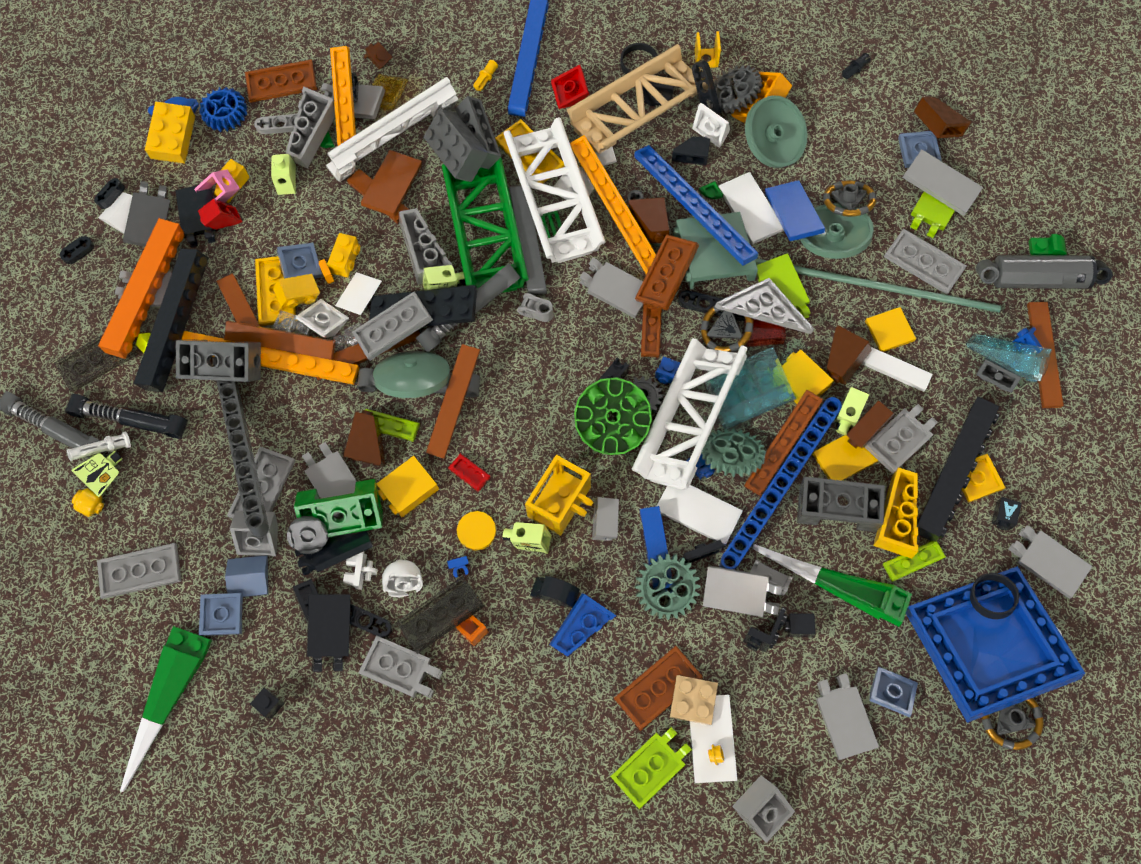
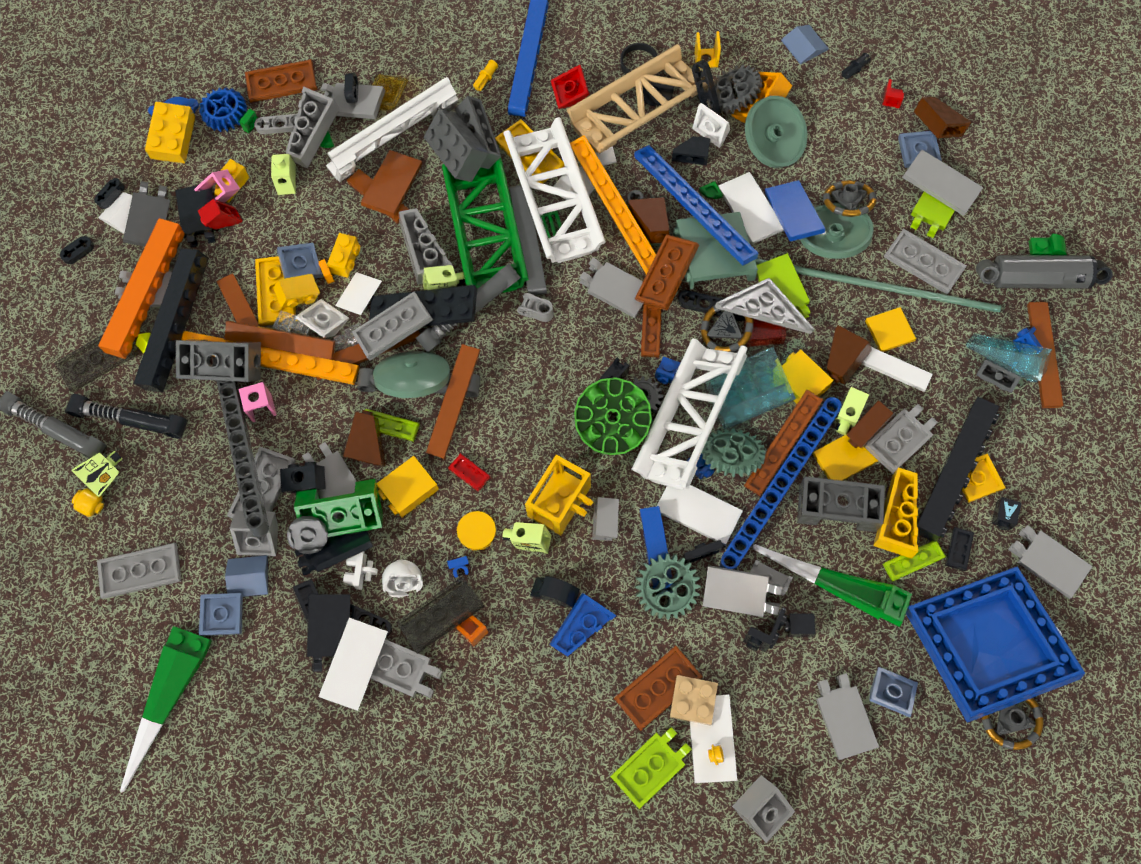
white pin [67,431,131,461] -> none
black brick [250,688,285,720] -> none
light orange plate [330,46,356,146] -> none
reddish brown bracket [363,41,393,69] -> none
black tyre [970,573,1019,619] -> none
none -> green tile [239,109,258,133]
none -> bright pink piece [239,382,276,422]
none -> black brick [280,462,326,493]
none -> white tile [318,618,388,711]
none -> sand blue slope [781,25,829,65]
none -> red panel [882,79,904,108]
none -> black plate [945,527,974,571]

